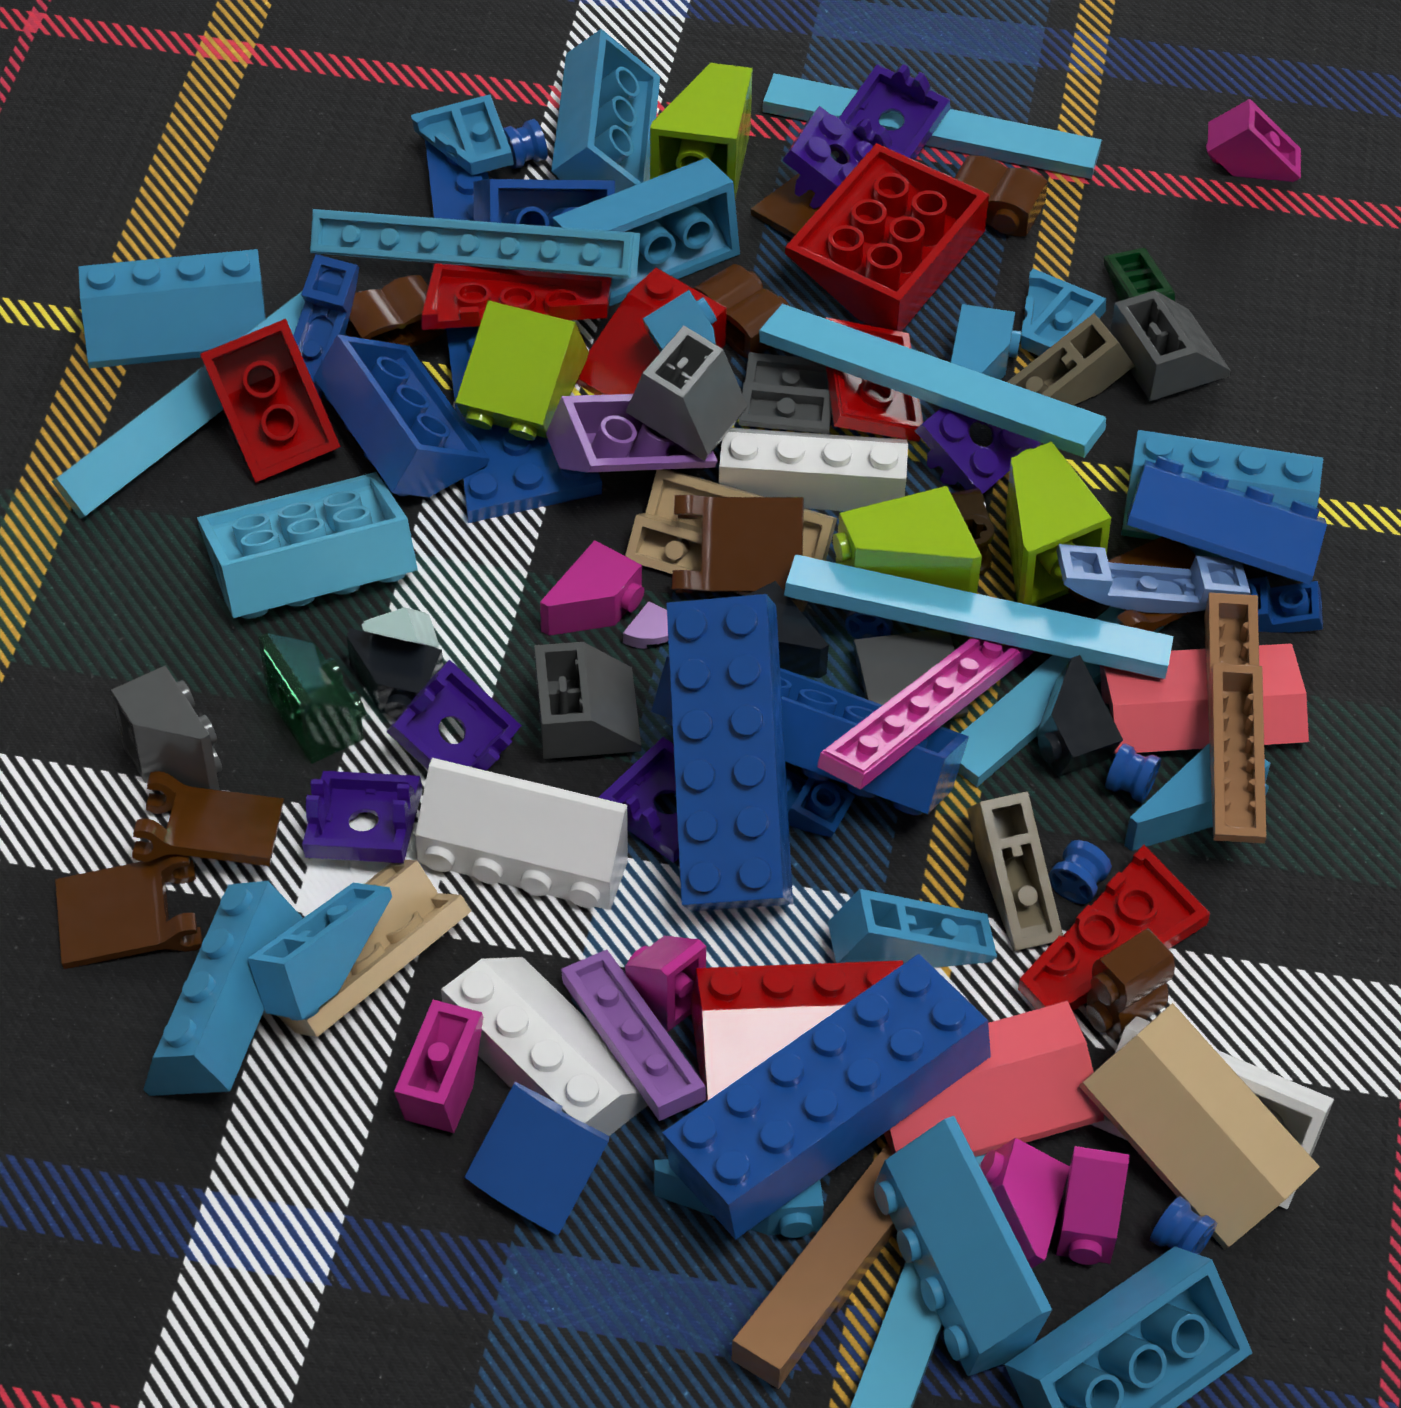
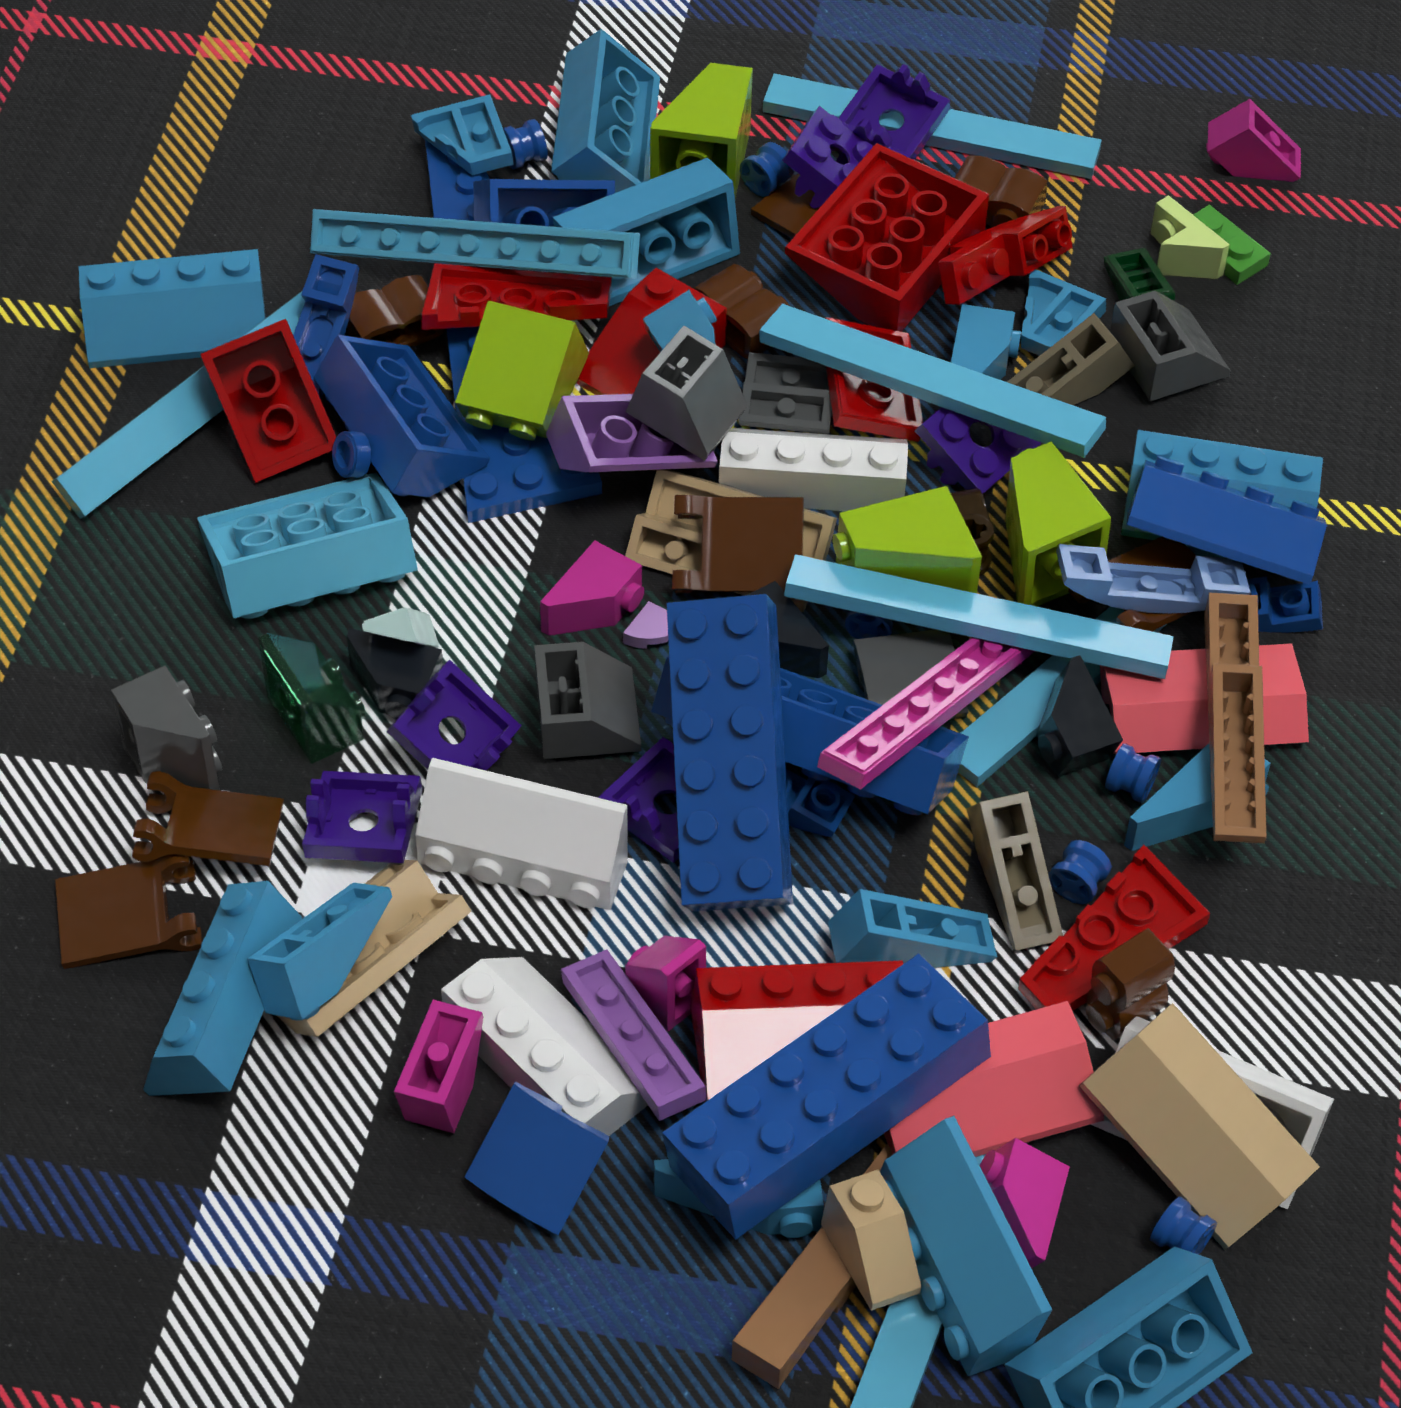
dark pink slope [1056,1146,1129,1265] -> none
none -> blue tile [332,431,371,478]
none -> blue wheel [740,142,794,197]
none -> tan slope [821,1169,921,1311]
none -> red slope [938,206,1073,304]
none -> yellowish green slope [1150,195,1230,279]
none -> bright green plate [1193,204,1271,285]

